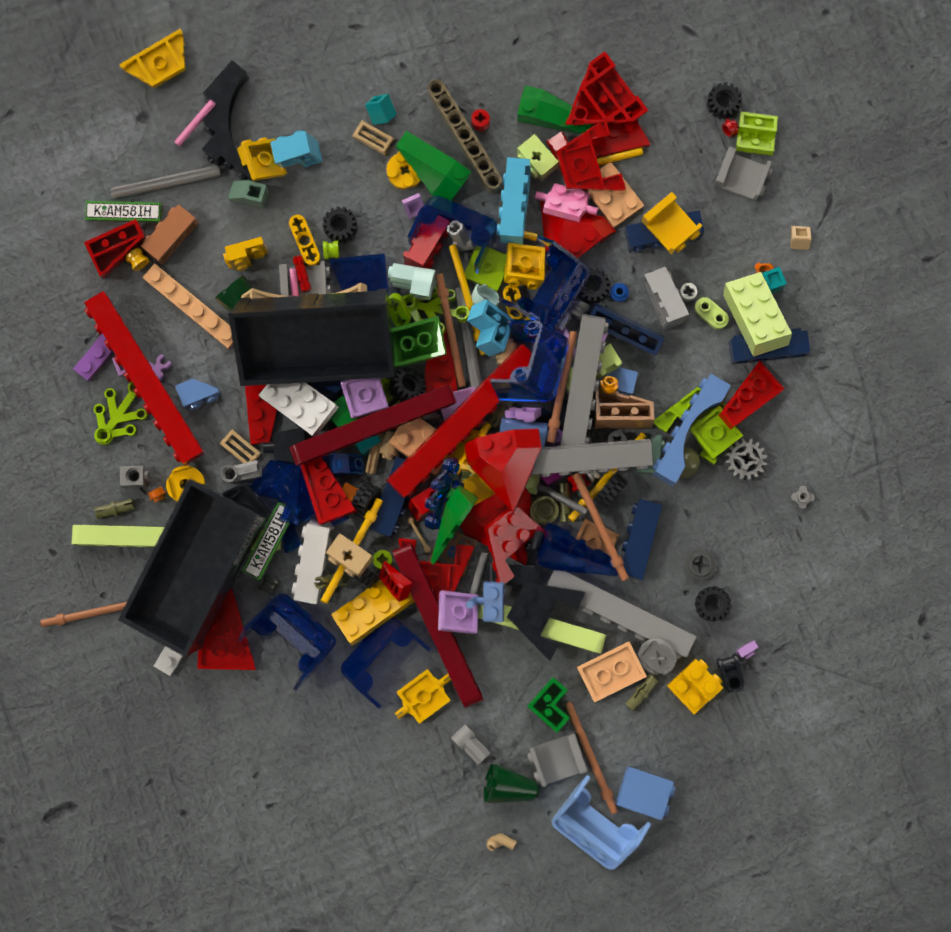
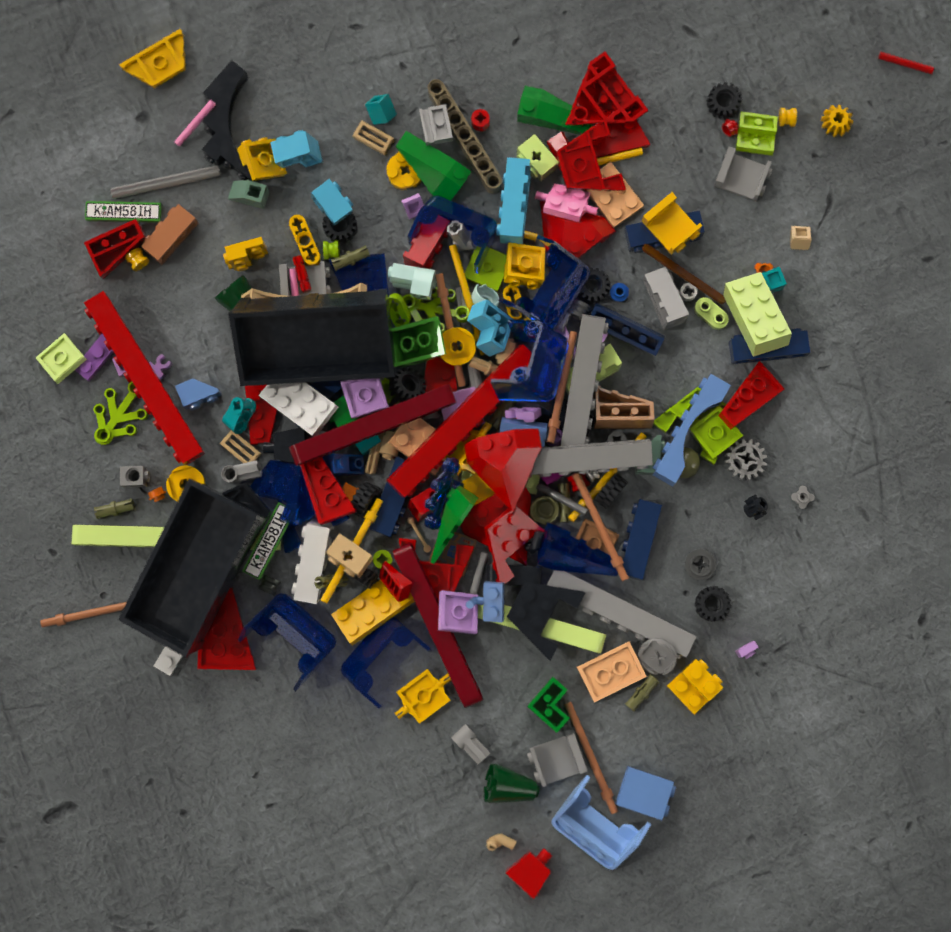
light nougat plate [142,264,233,349] -> none
medium blue slope [598,367,638,396] -> none
light orange plate [600,375,618,394] -> none
black piece [716,653,744,692] -> none
none -> yellowish green plate [36,333,87,384]
none -> teal piece [222,397,256,434]
none -> medium azure brick [311,179,353,225]
none -> olive pin [331,245,370,271]
none -> light grey plate [419,104,453,146]
none -> yellow plate [440,327,476,365]
none -> tan axle [469,356,498,375]
none -> red torso [505,848,552,899]
none -> reddish brown piece [642,244,726,304]
none -> black gear [743,494,768,520]
none -> yellow wheel [779,108,797,127]
none -> yellow gear [821,104,854,137]
none -> red bar [878,51,934,75]

